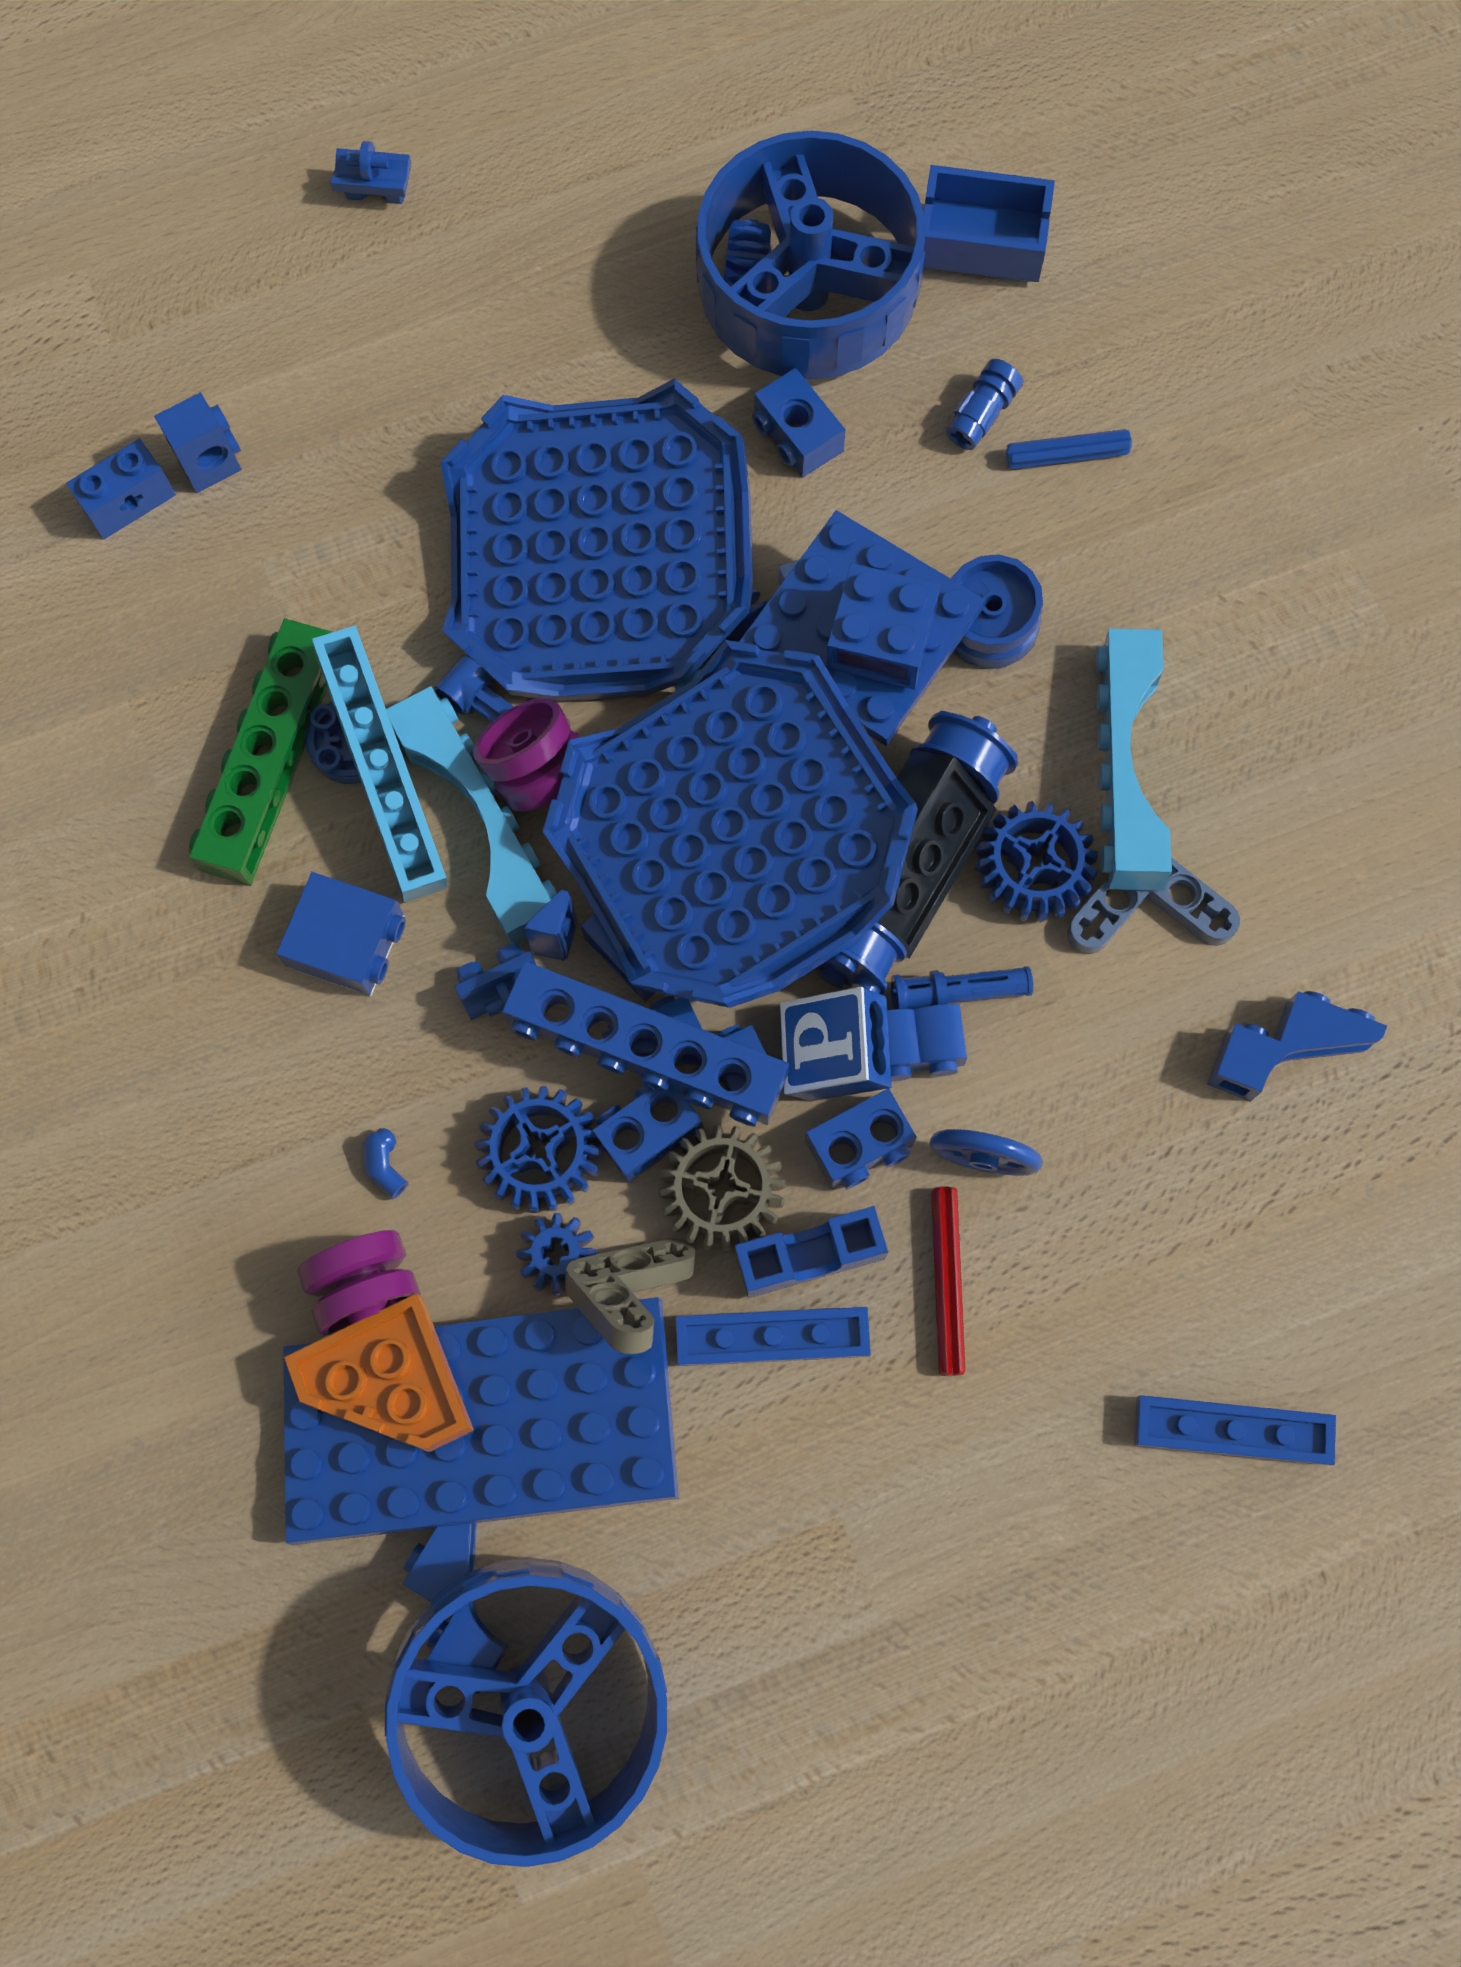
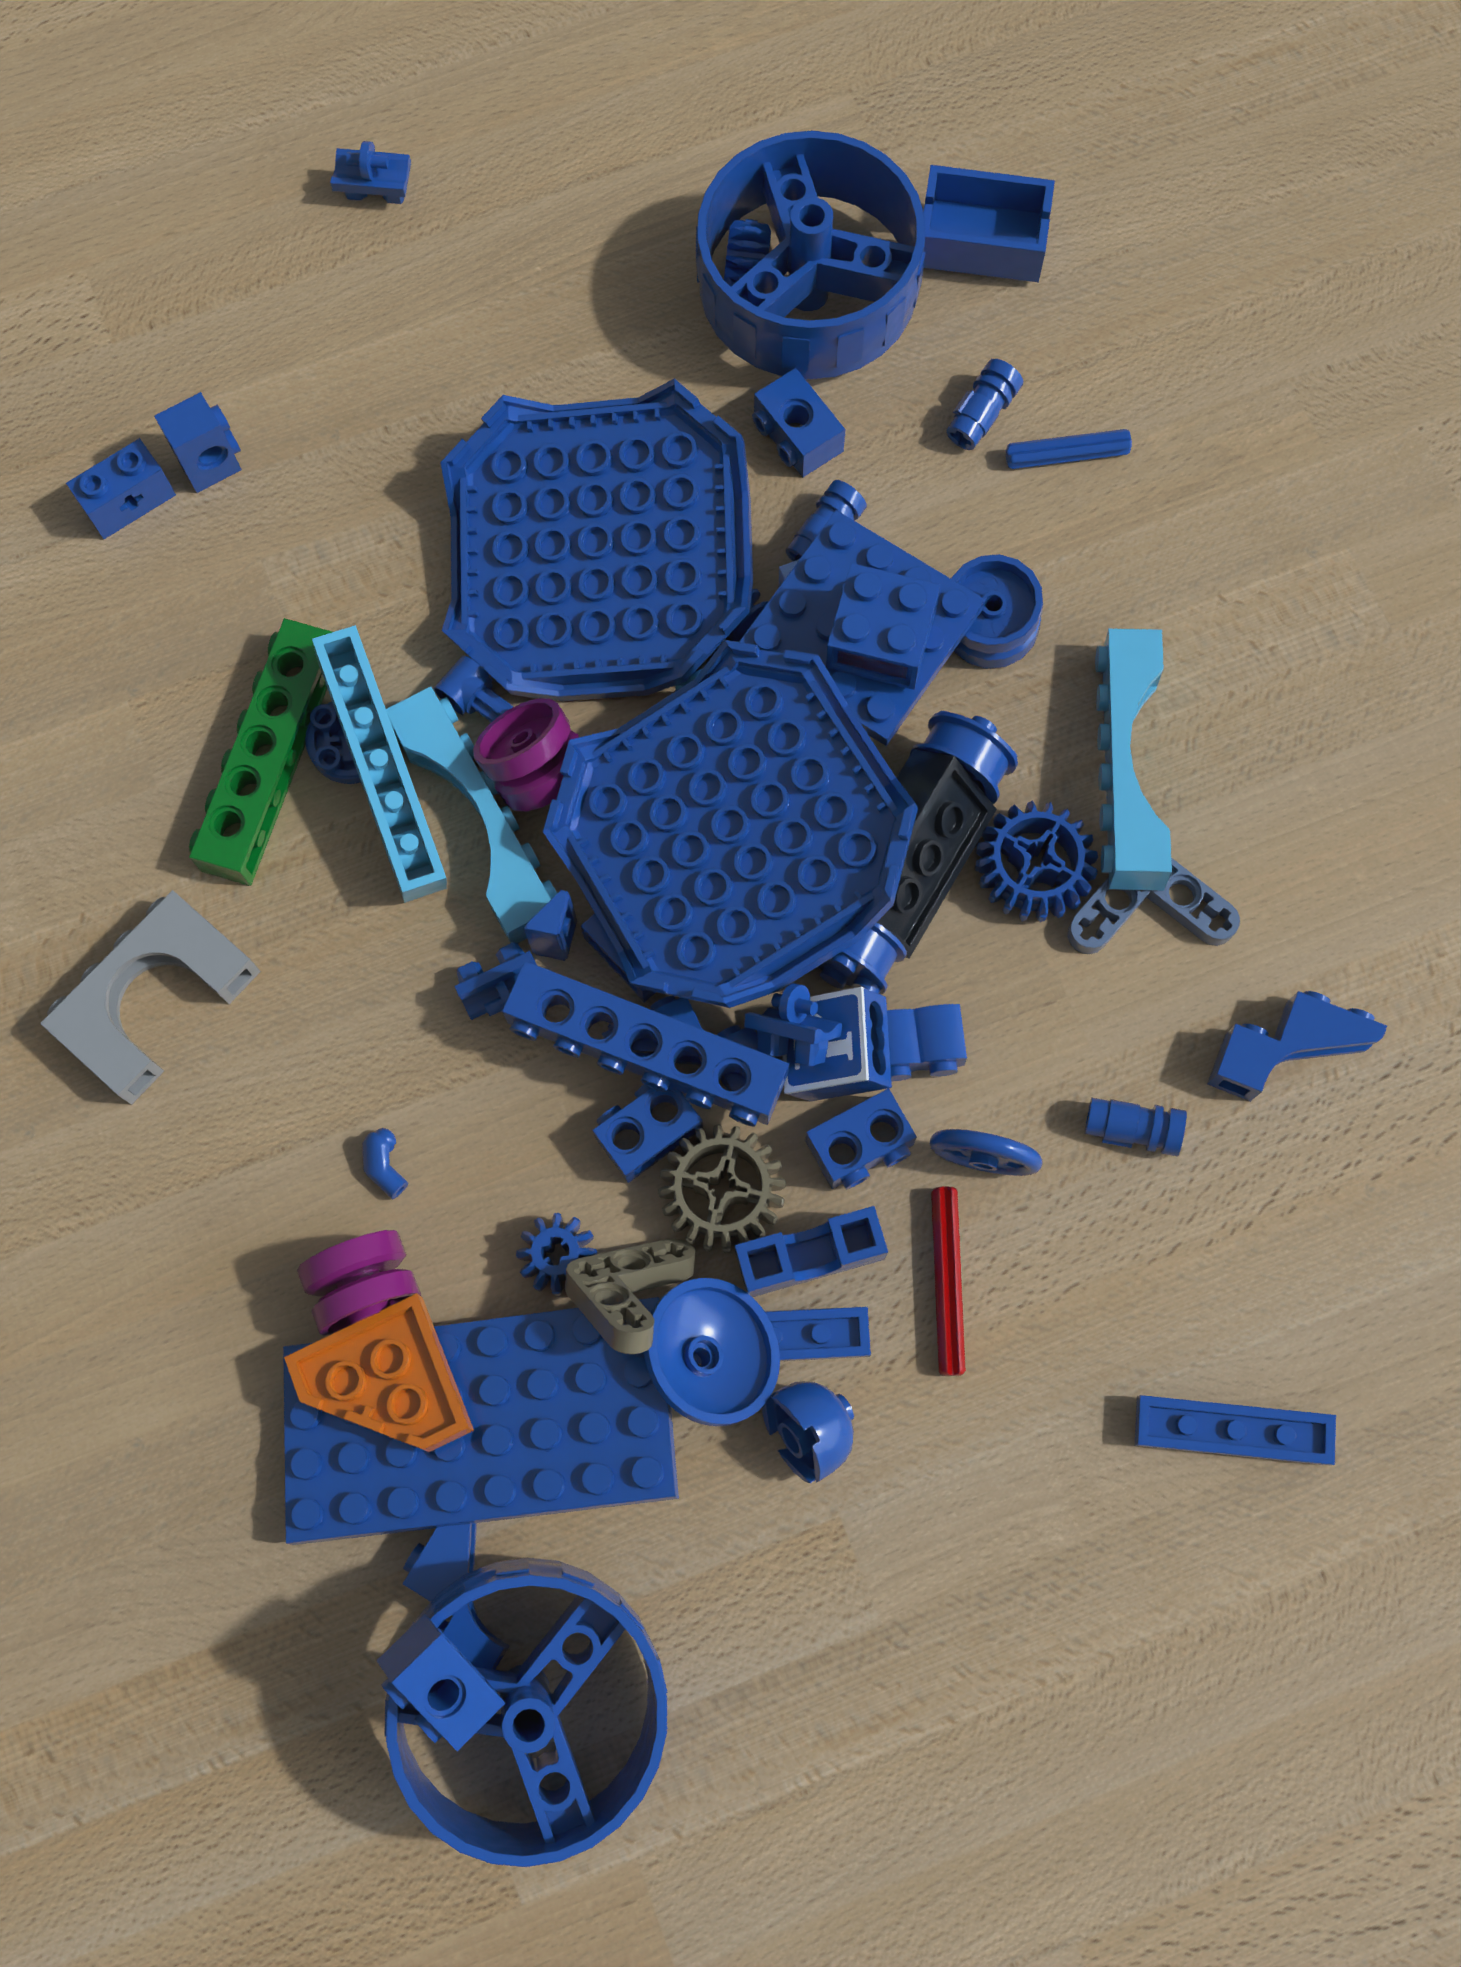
blue piece [276,871,406,997] -> none
blue gear [475,1086,603,1213] -> none
blue pin [891,966,1033,1010] -> none
none -> light grey arch [40,890,261,1105]
none -> blue brick [376,1614,506,1751]
none -> blue dish [644,1278,780,1426]
none -> blue hips [744,983,842,1066]
none -> blue cylinder [762,1381,854,1483]
none -> blue axle [786,480,867,561]
none -> blue axle [1085,1097,1187,1157]

